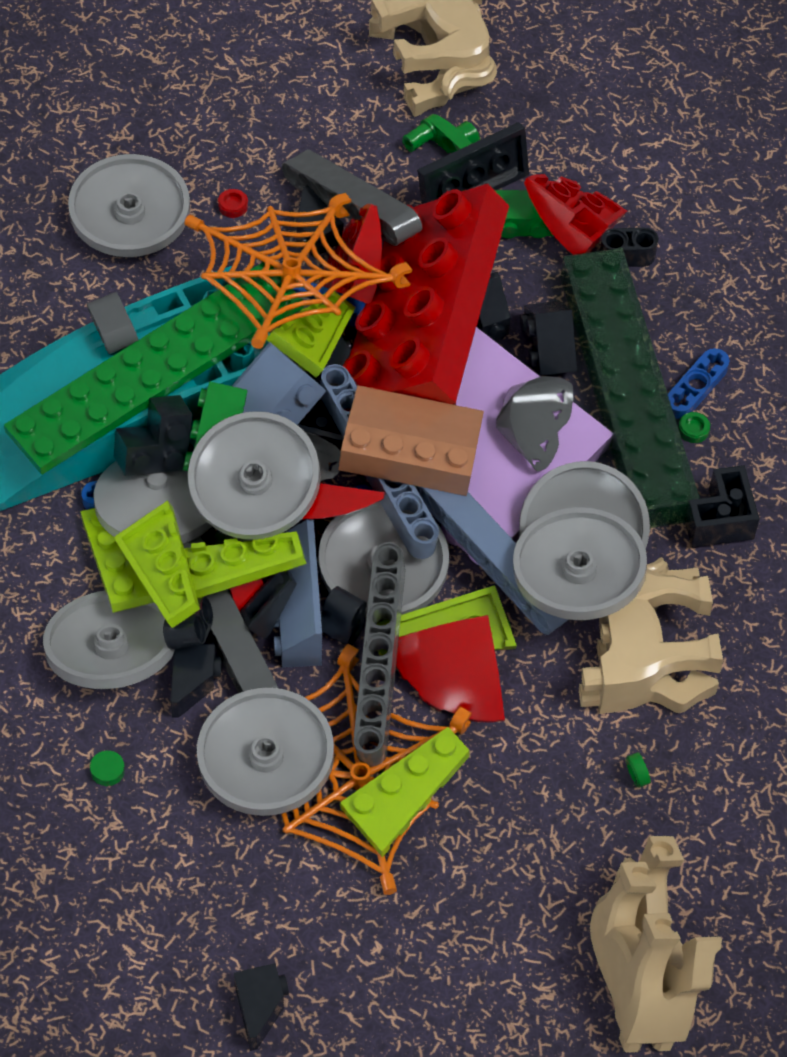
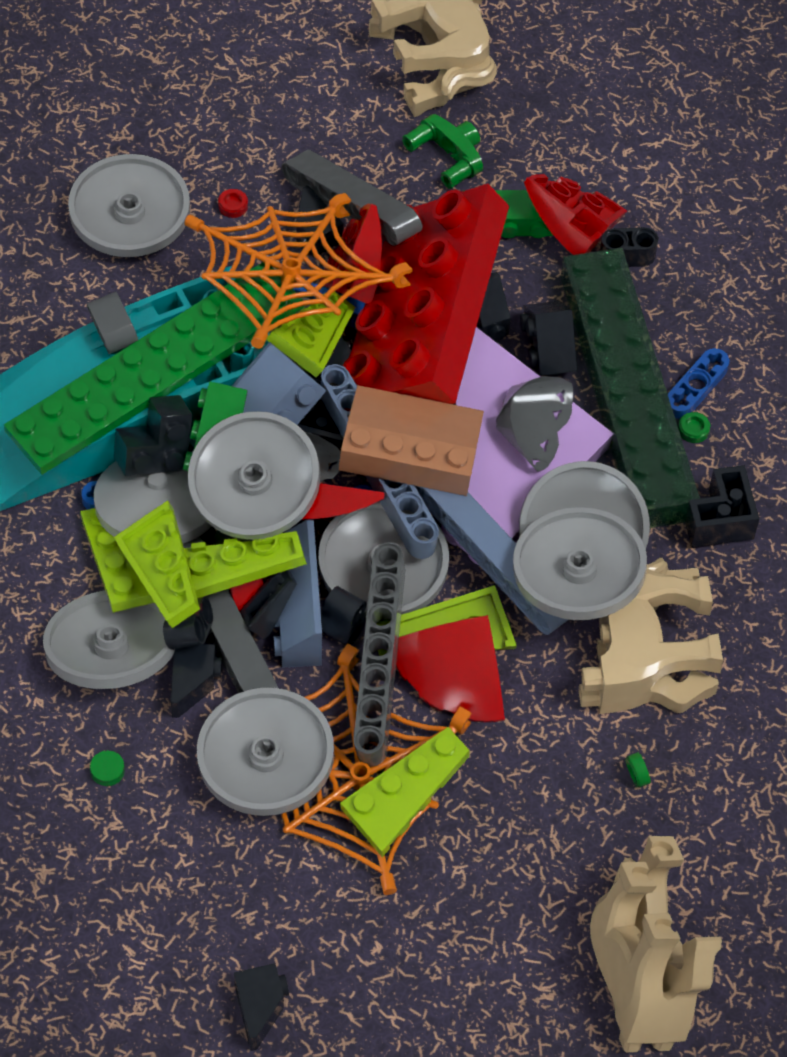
black plate [417,122,529,204] -> none

